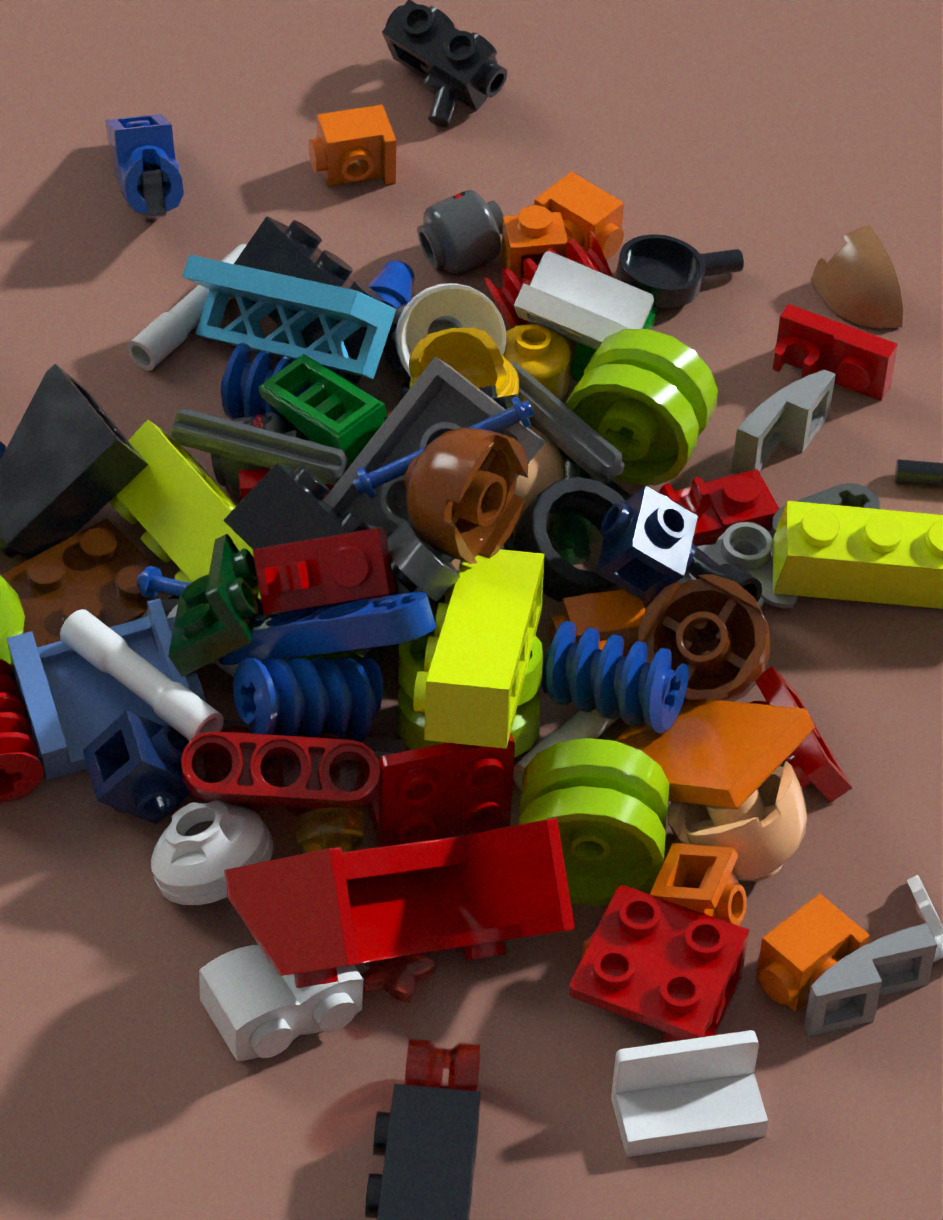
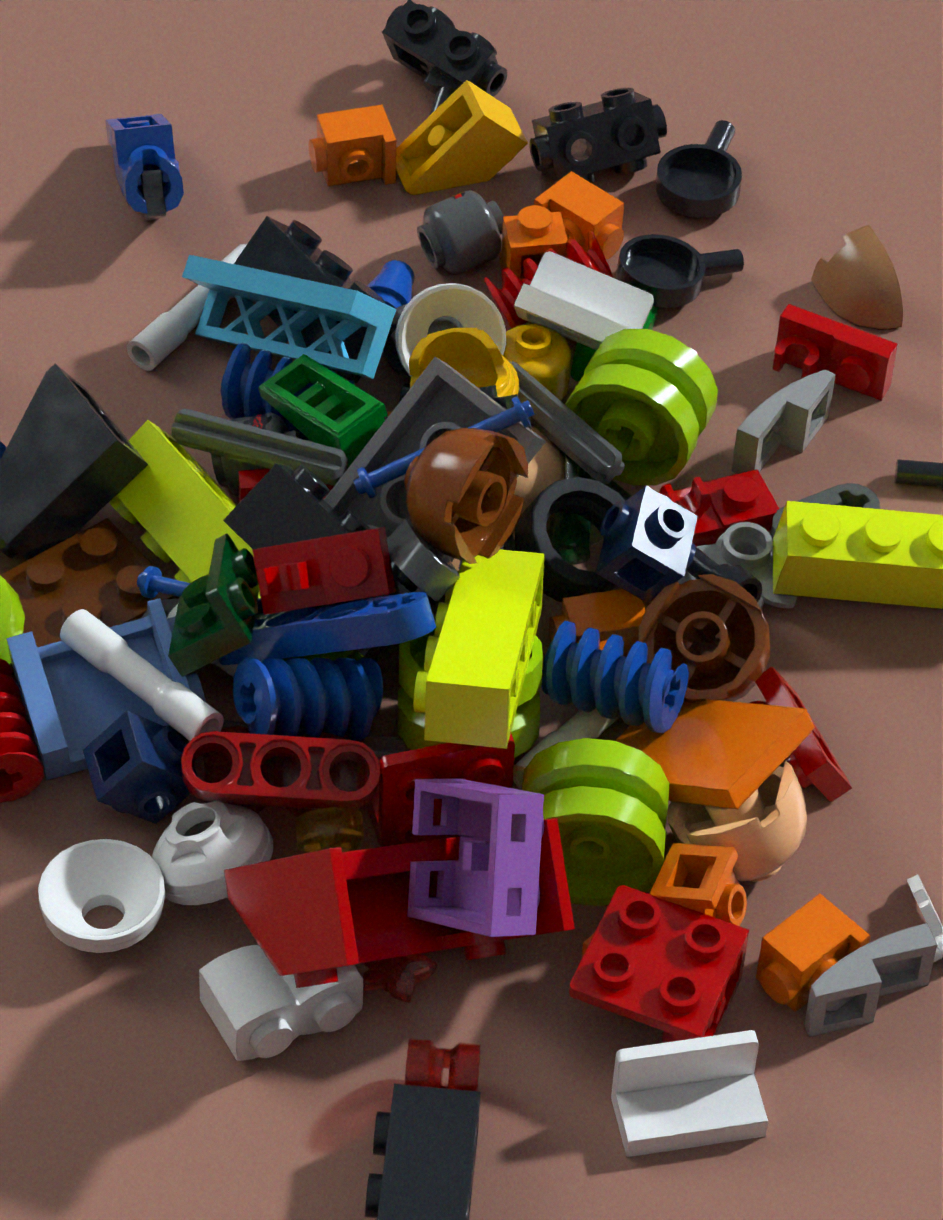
none -> white piece [38,839,165,953]
none -> yellow slope [396,80,528,195]
none -> medium lavender piece [407,779,544,937]
none -> black brick [529,88,667,183]
none -> black piece [656,120,742,218]

